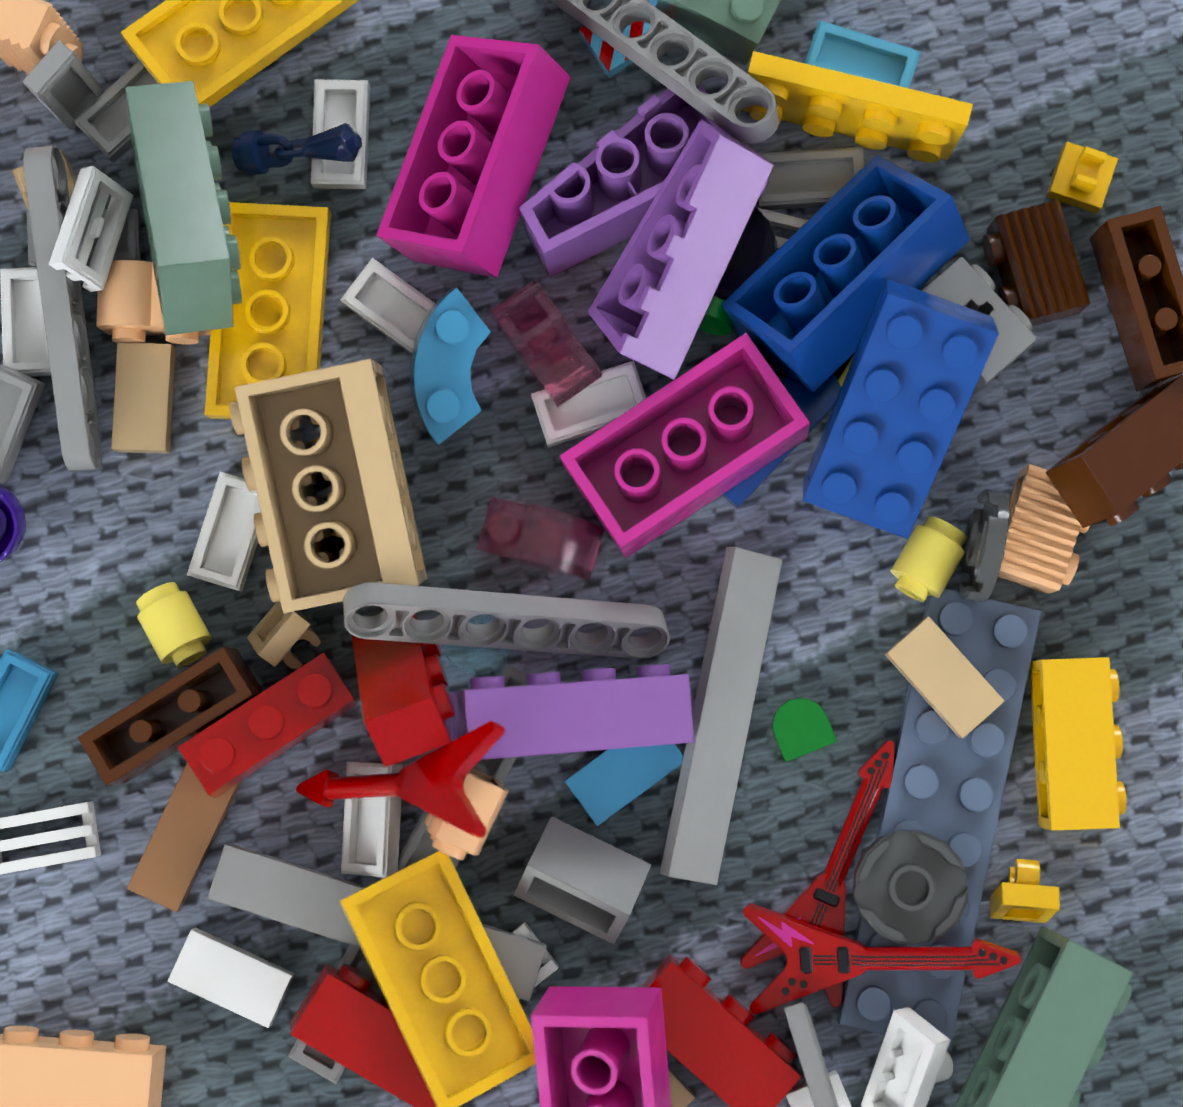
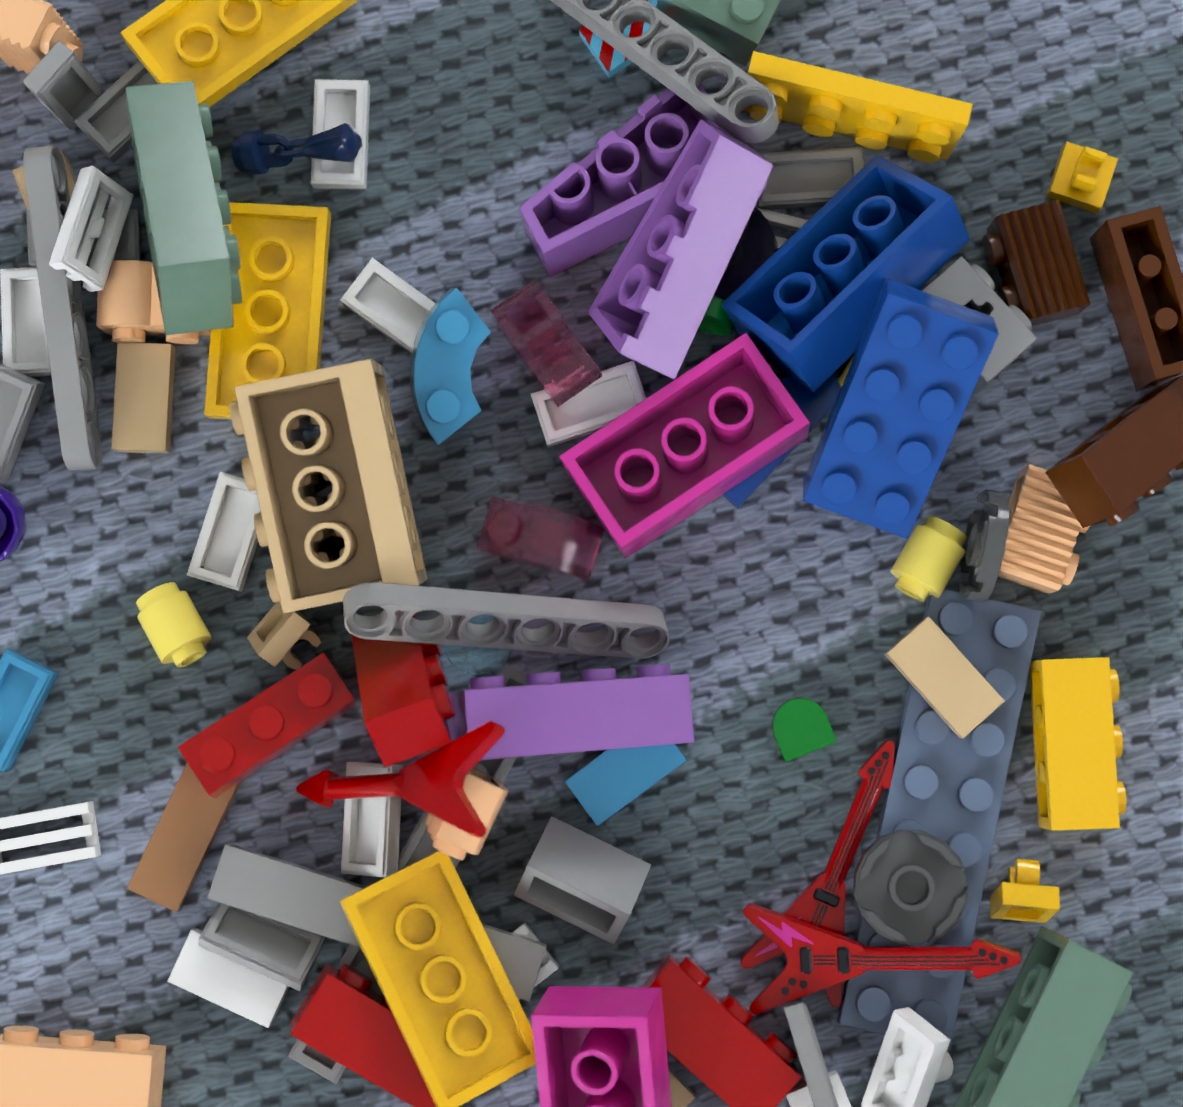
reddish brown brick [77,647,263,786] -> none
dark pink brick [376,35,571,278] -> none
light grey tile [660,547,783,885] -> none
medium azure tile [805,20,921,88] -> none
none -> light grey tile [199,903,326,991]

